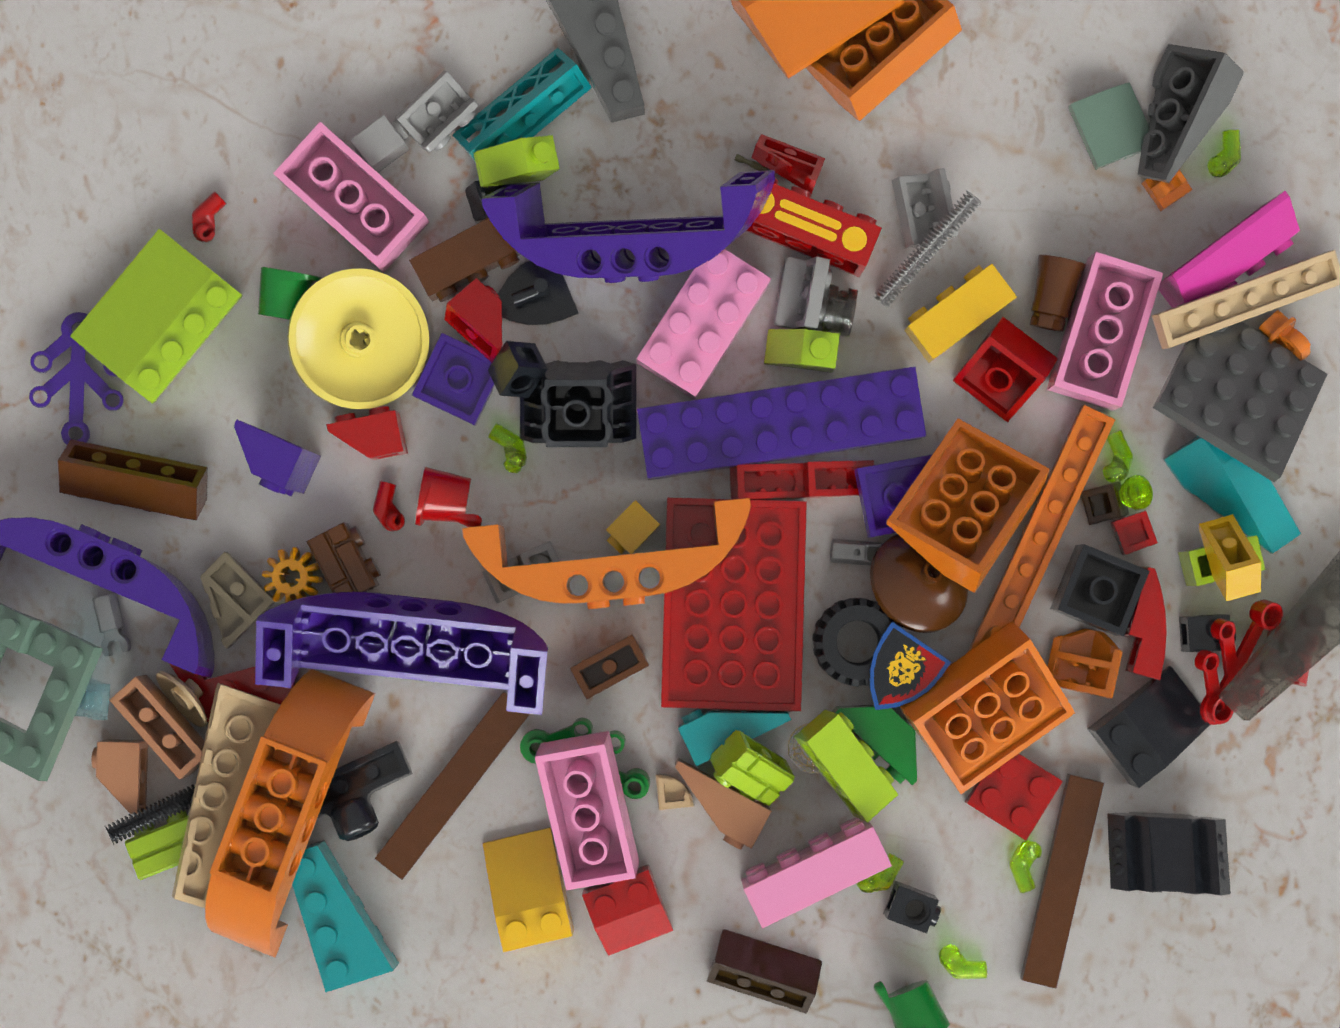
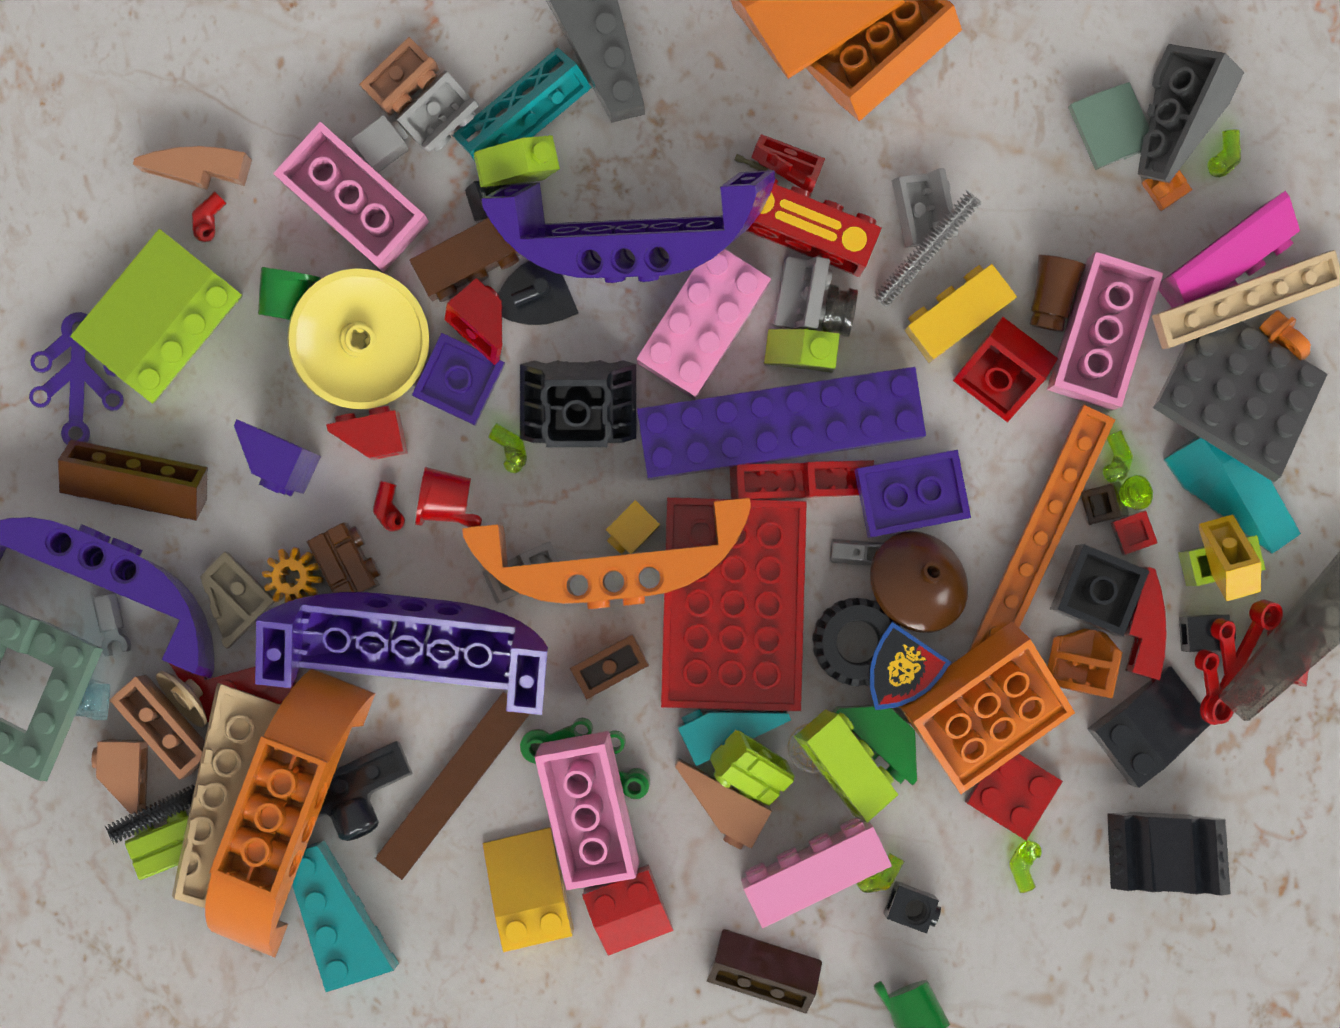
black brick [488,341,548,398] -> none
tan tile [656,774,694,810] -> none
orange slope [886,418,1050,593] -> none
clear neon green arm [939,944,987,979] -> none
reddish brown tile [1020,774,1104,988] -> none
none -> nougat slope [133,146,252,190]
none -> nougat bracket [359,37,439,117]

